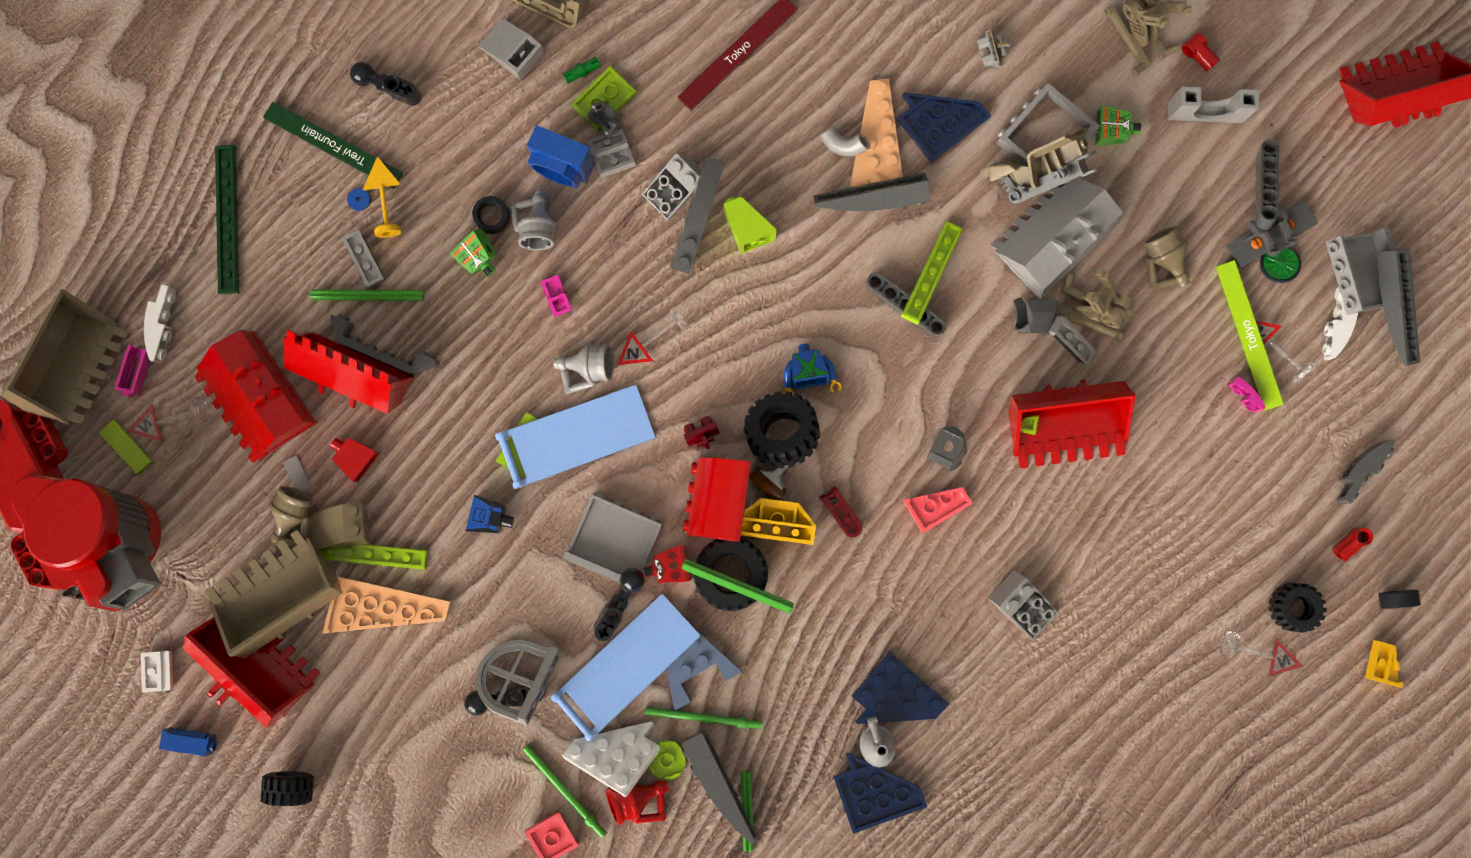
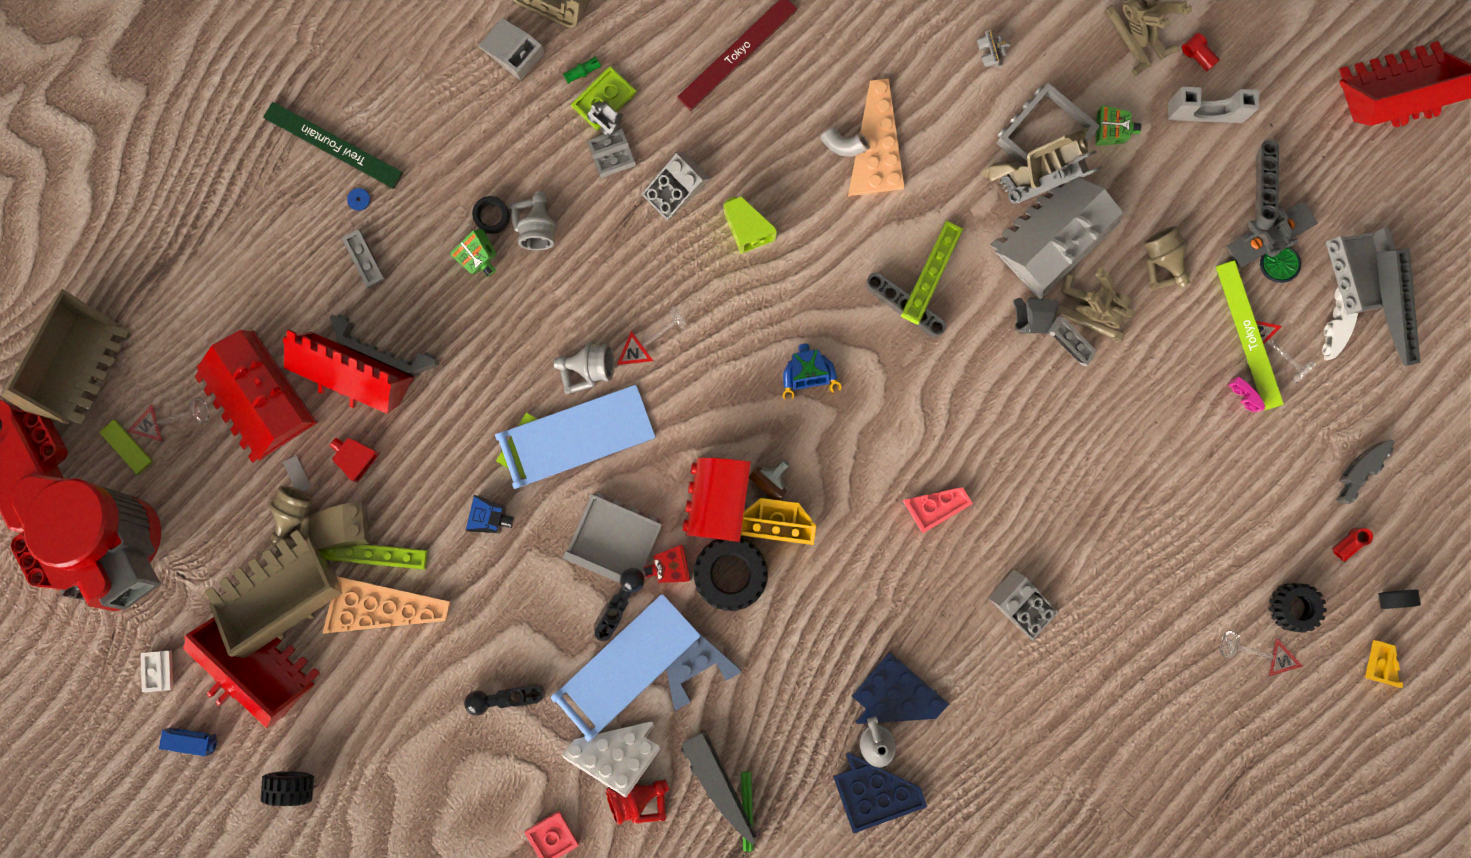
dark pink window [114,345,150,398] -> none
white slope [144,285,176,364] -> none
dark green tile [215,145,239,295] -> none
bright green axle [310,289,424,301] -> none
black beam [350,62,422,106] -> none
yellow piece [363,157,401,238] -> none
light grey window [476,640,561,726] -> none
bright green bar [523,745,607,838] -> none
blue container [527,125,595,189] -> none
dark pink slope [540,275,572,317] -> none
bright green bar [645,707,762,729] -> none
lime tile [648,740,686,780] -> none
dark grey slope [670,156,724,274] -> none
bright green axle [682,559,794,613] -> none
dark red hips [684,416,720,450] -> none
black tyre [744,391,820,468] -> none
dark grey slope [813,172,931,211] -> none
dark red plate [819,486,862,538] -> none
dark blue wing [897,93,991,163] -> none
dark grey piece [927,426,967,472] -> none
red piece [1008,380,1136,468] -> none
lime tile [1020,415,1039,435] -> none

